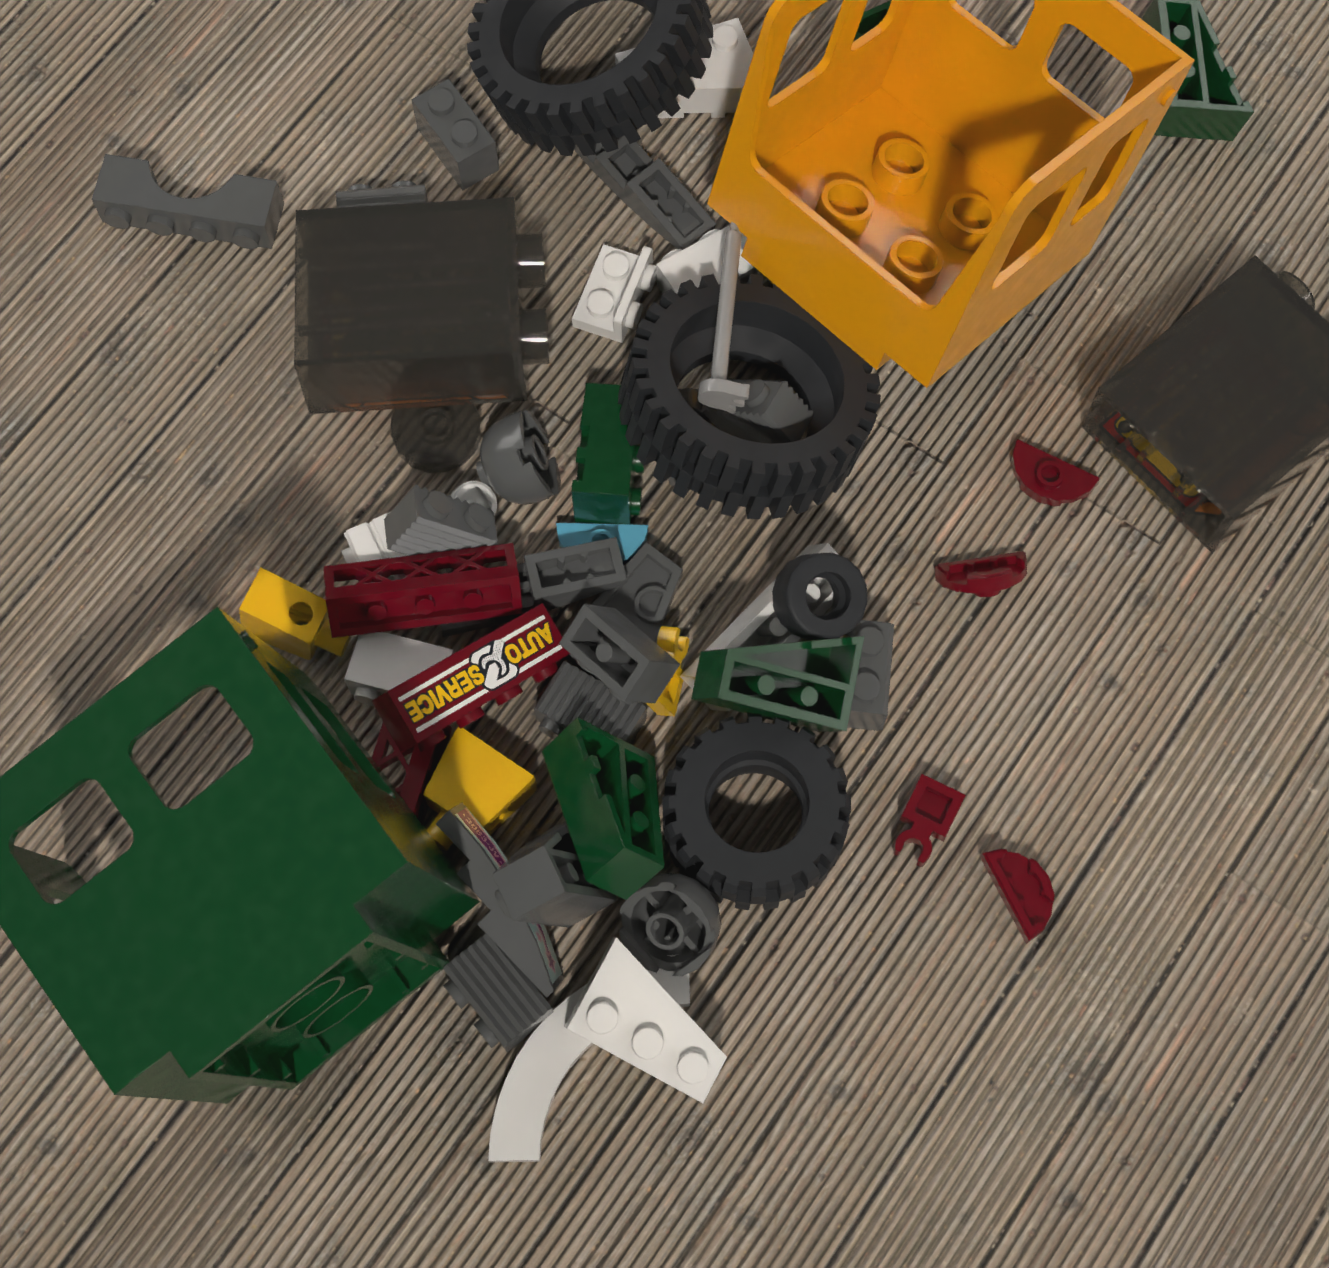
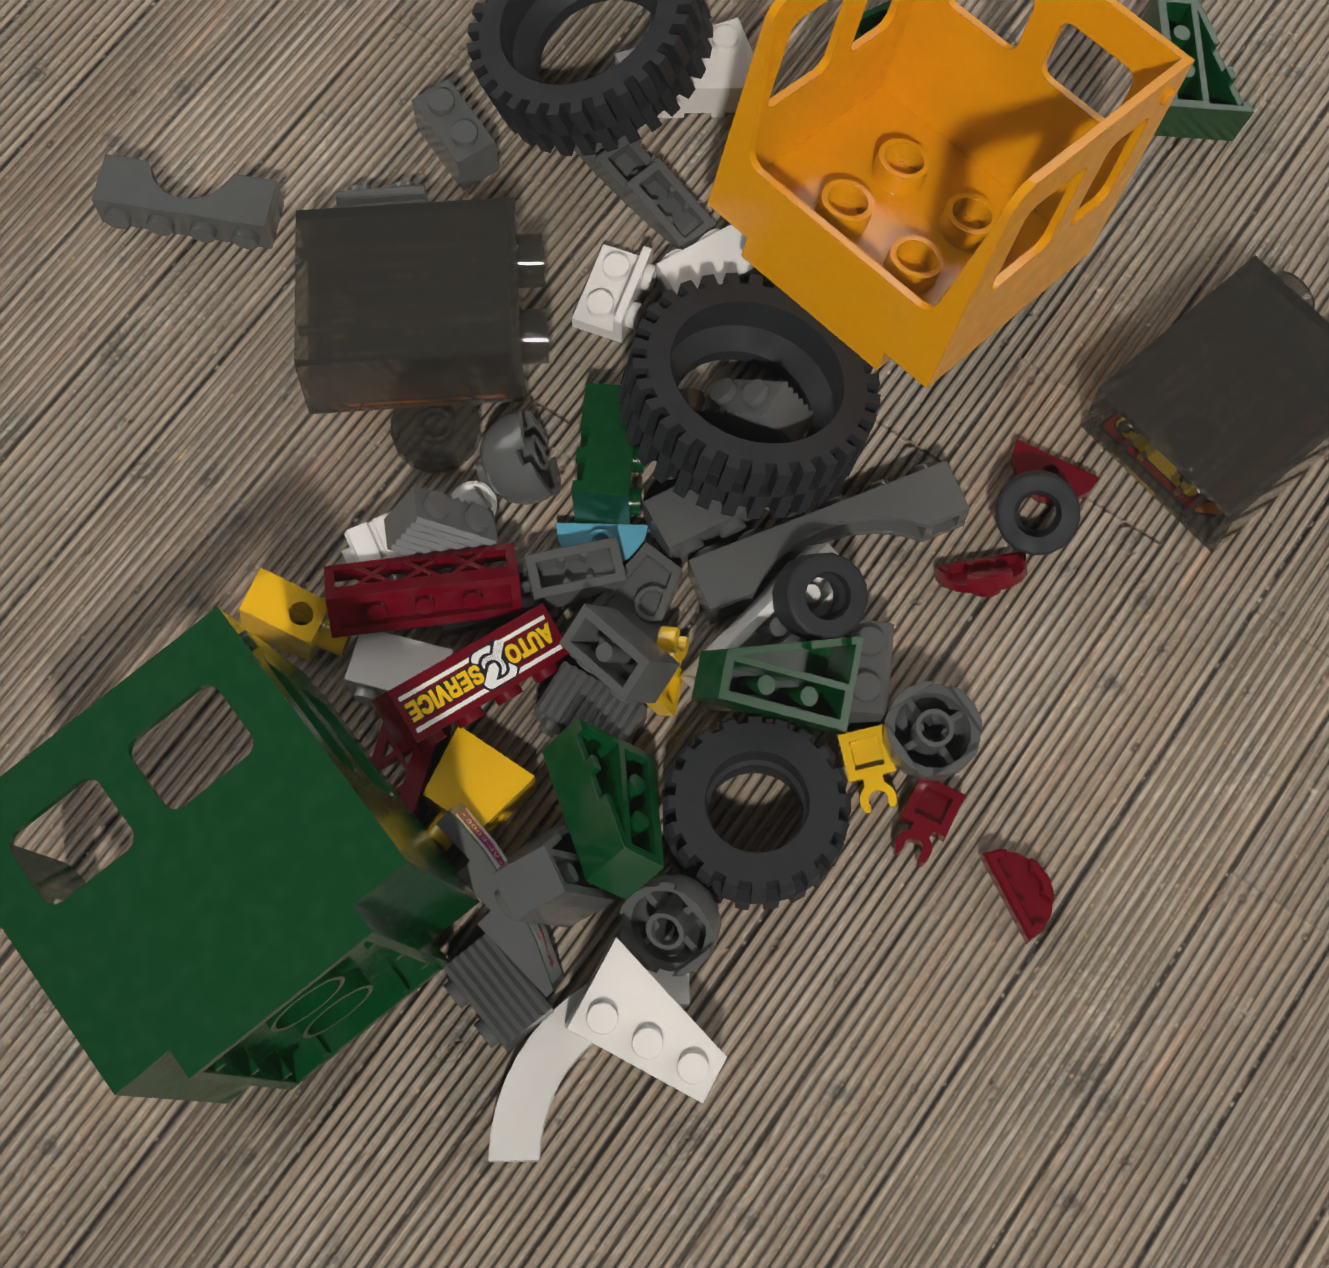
light grey piece [698,222,750,414] -> none
none -> dark grey brick [643,487,751,562]
none -> dark grey arch [688,461,970,625]
none -> yellow plate [837,724,898,814]
none -> dark grey cylinder [883,681,982,781]
none -> black tyre [995,470,1081,556]

